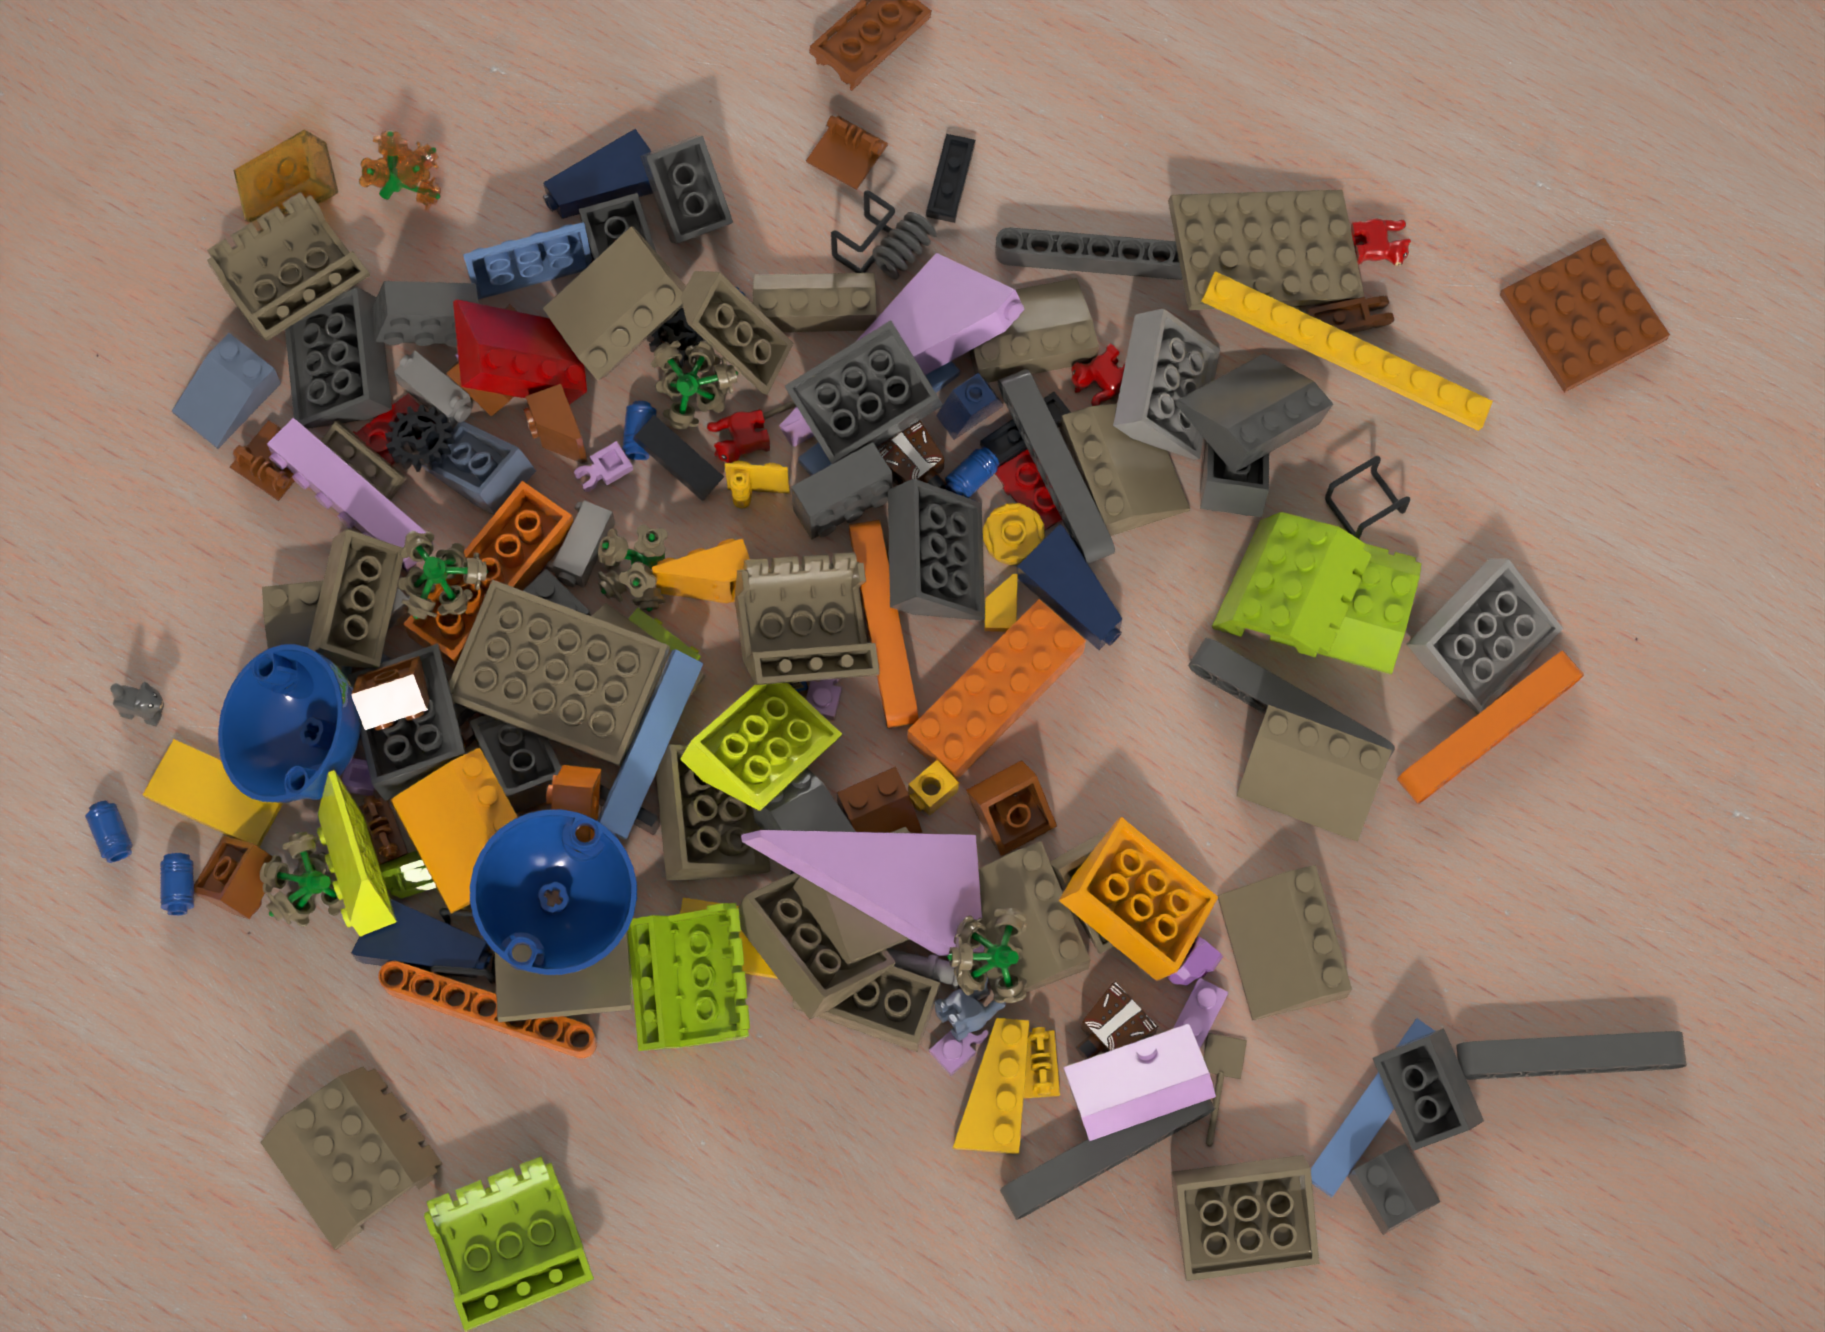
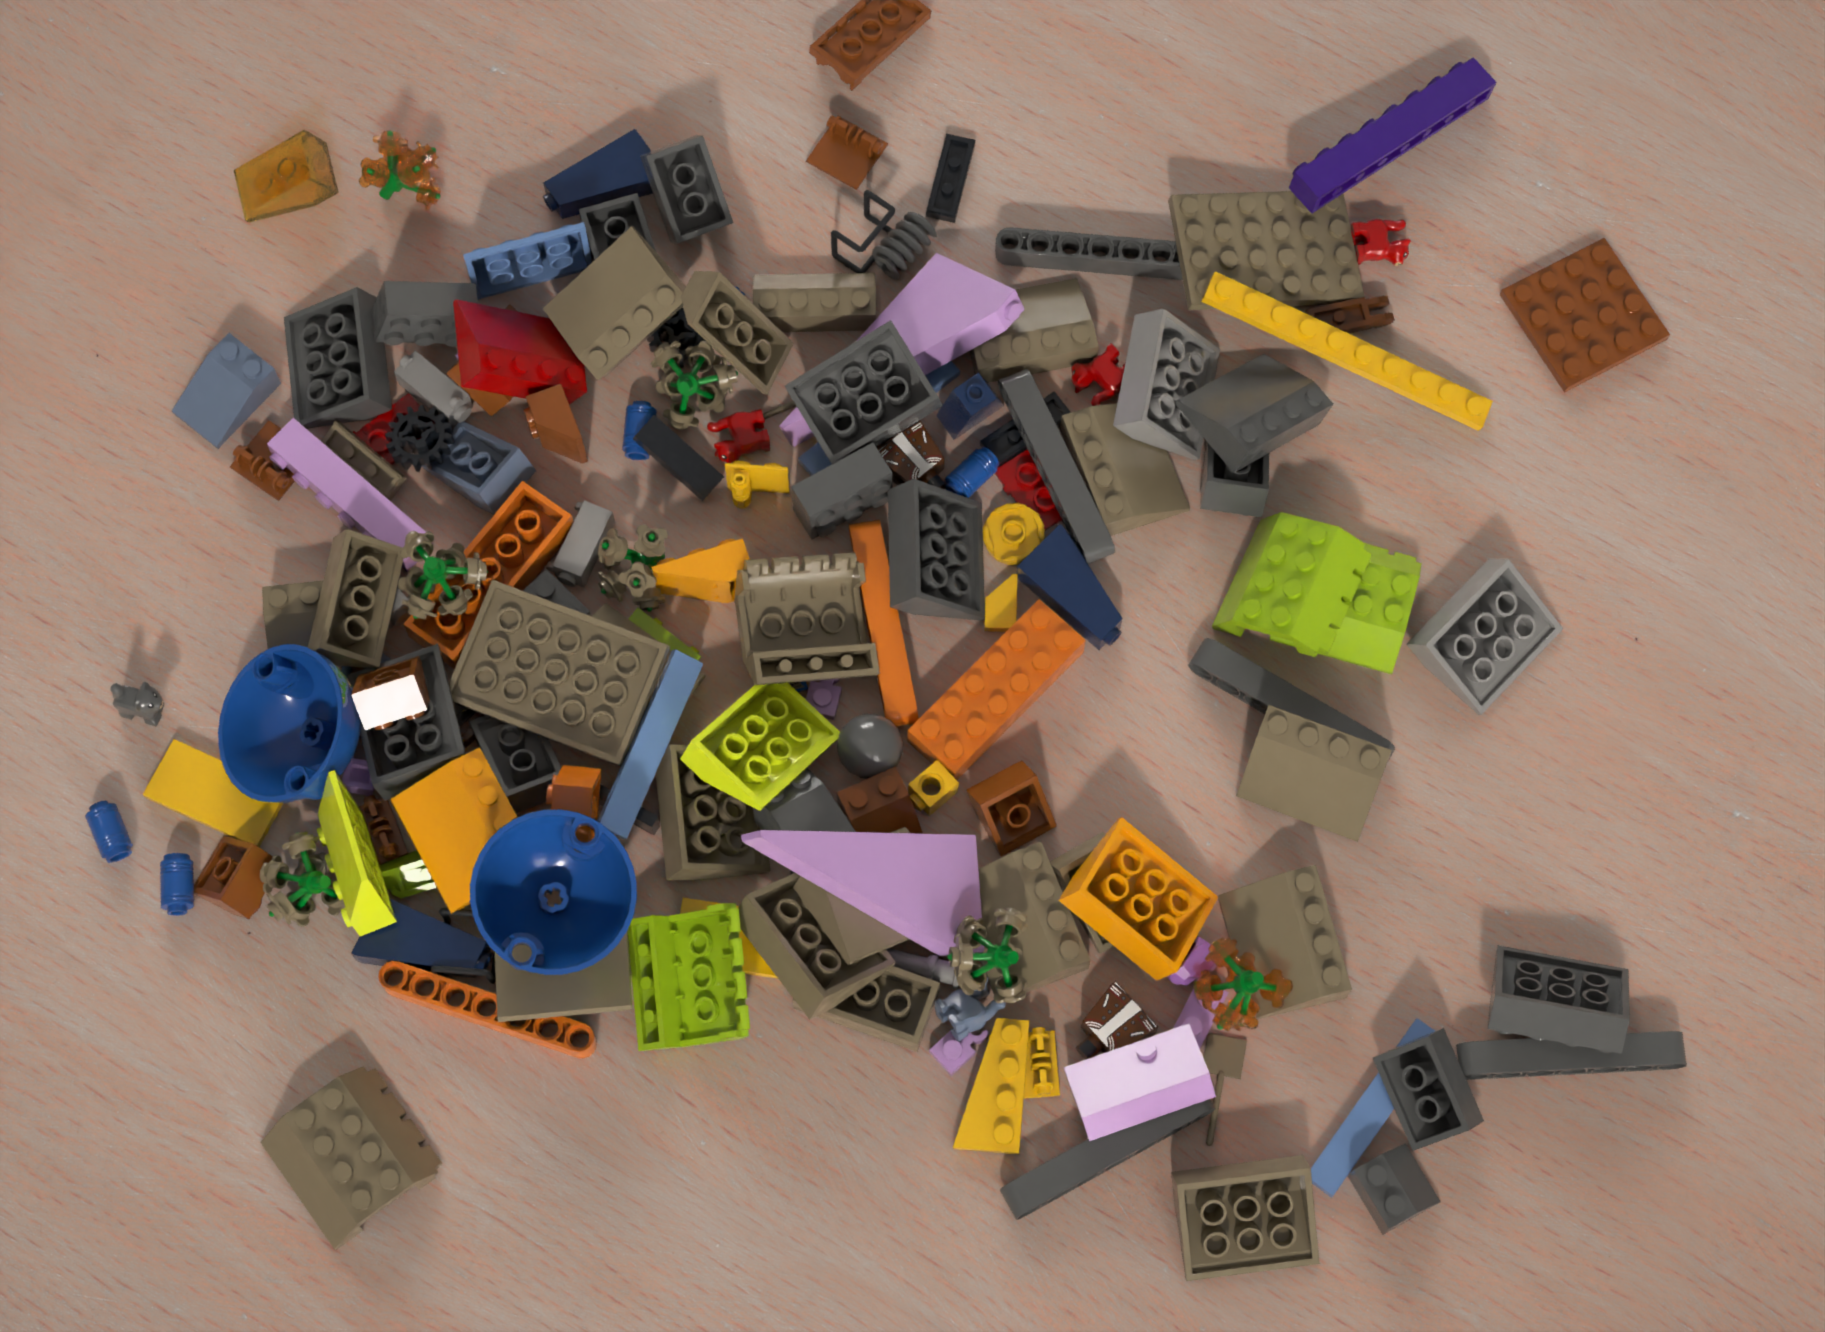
dark tan slope [207,192,370,341] -> none
lime slope [424,1156,594,1332] -> none
lavender plate [574,441,633,492] -> none
black piece [1325,456,1410,540] -> none
orange beam [1397,651,1584,804] -> none
none -> dark grey piece [837,714,904,779]
none -> clear orange plant [1194,937,1293,1032]
none -> dark purple brick [1289,57,1497,214]
none -> dark grey slope [1488,945,1630,1054]

